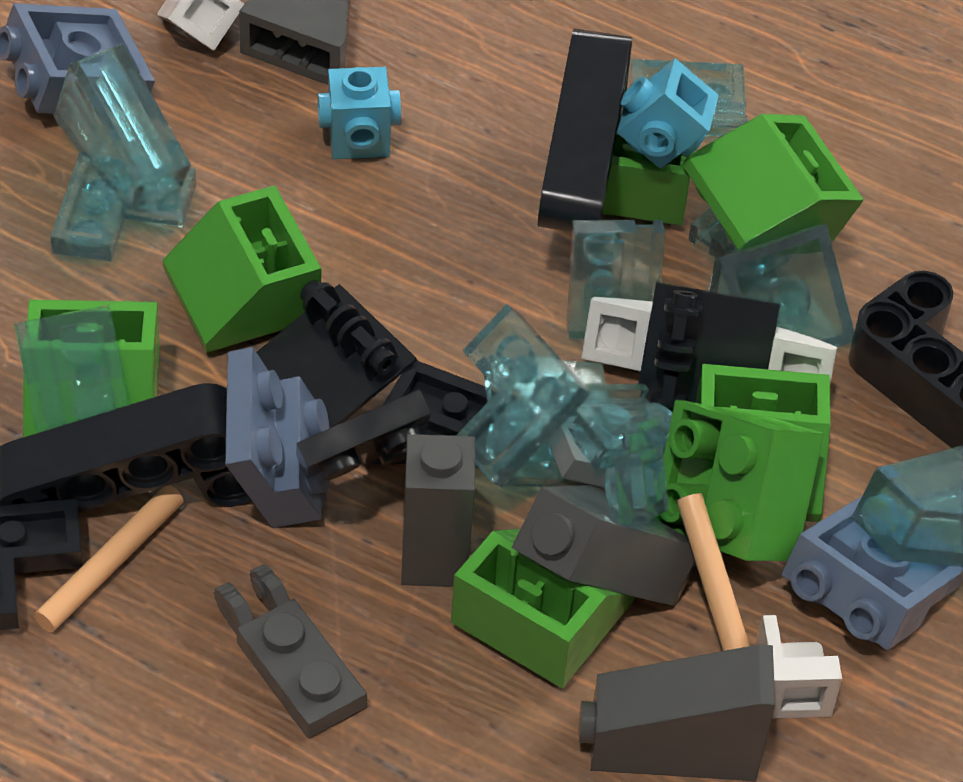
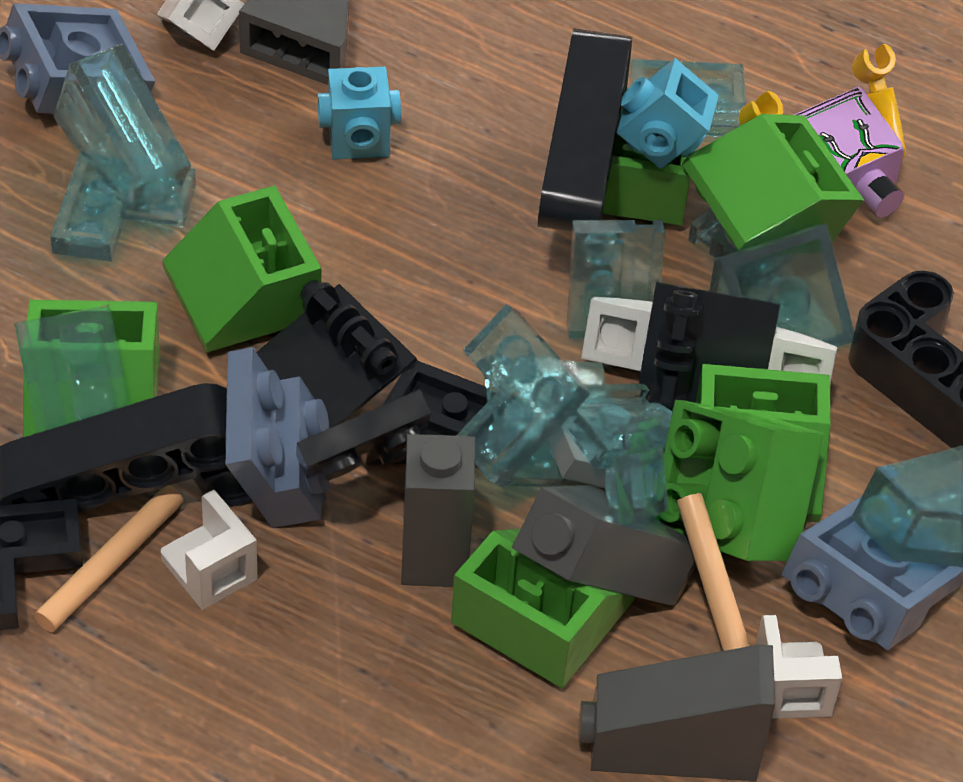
dark grey hinge [213,564,367,738] -> none
none -> white panel [161,490,258,610]
none -> torso [738,44,906,218]

